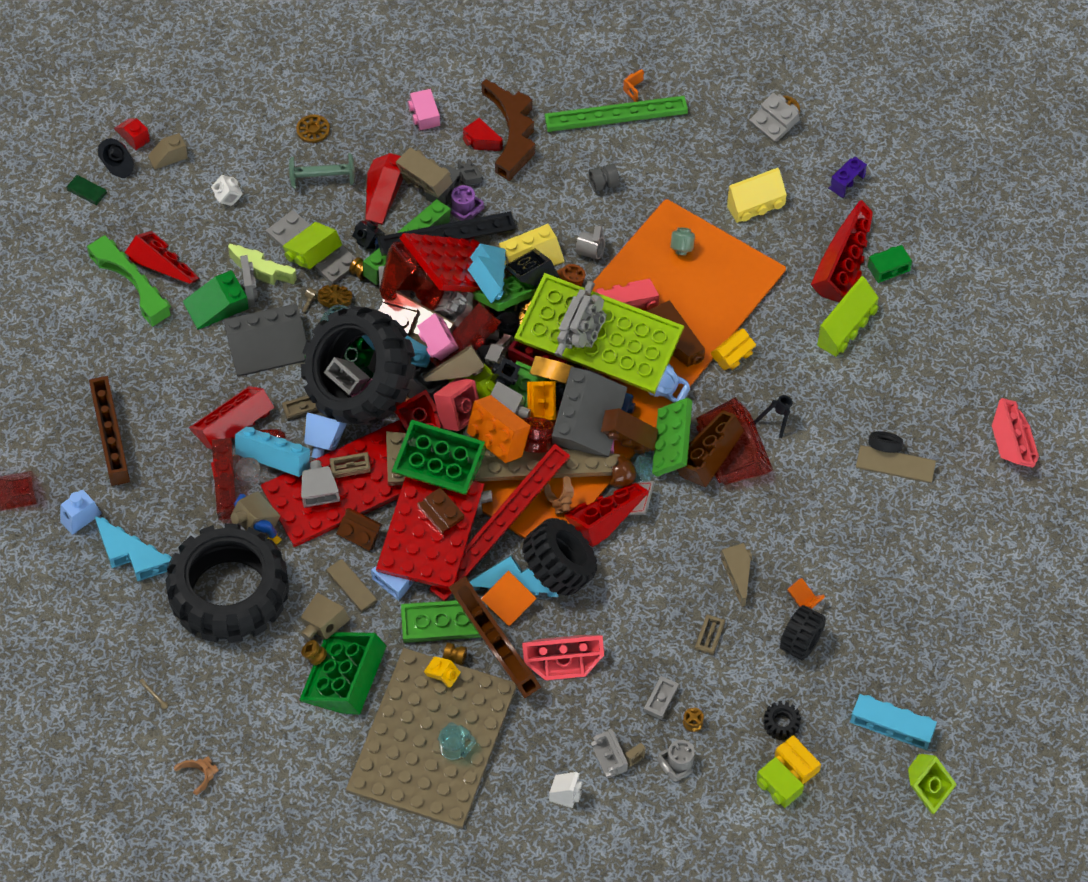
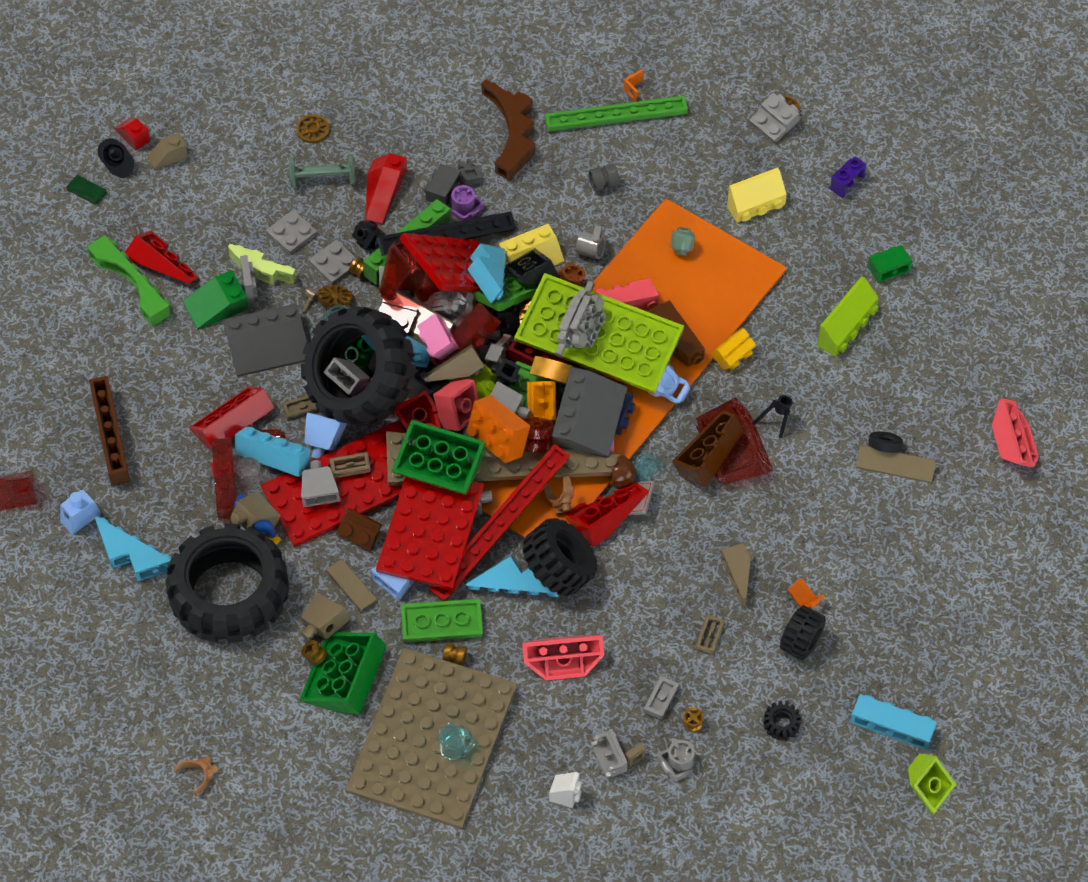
dark tan hinge [139,678,169,709] -> none
white brick [211,175,243,206] -> none
lime brick [283,222,343,269] -> none
dark tan wedge [396,147,453,198] -> none
bright pink brick [408,89,440,131] -> none
reddish brown plate [418,487,464,534] -> none
clear red dish [420,285,444,310] -> none
yellow bracket [424,656,460,688] -> none
reddish brown arch [449,576,541,698] -> none
red slope [463,118,503,151] -> none
orange tile [481,570,537,626] -> none
reddish brown brick [601,408,658,454] -> none
bright green plate [652,397,692,477] -> none
lime brick [756,757,804,808] -> none
yellow brick [774,736,821,784] -> none
red wedge [811,200,873,302] -> none

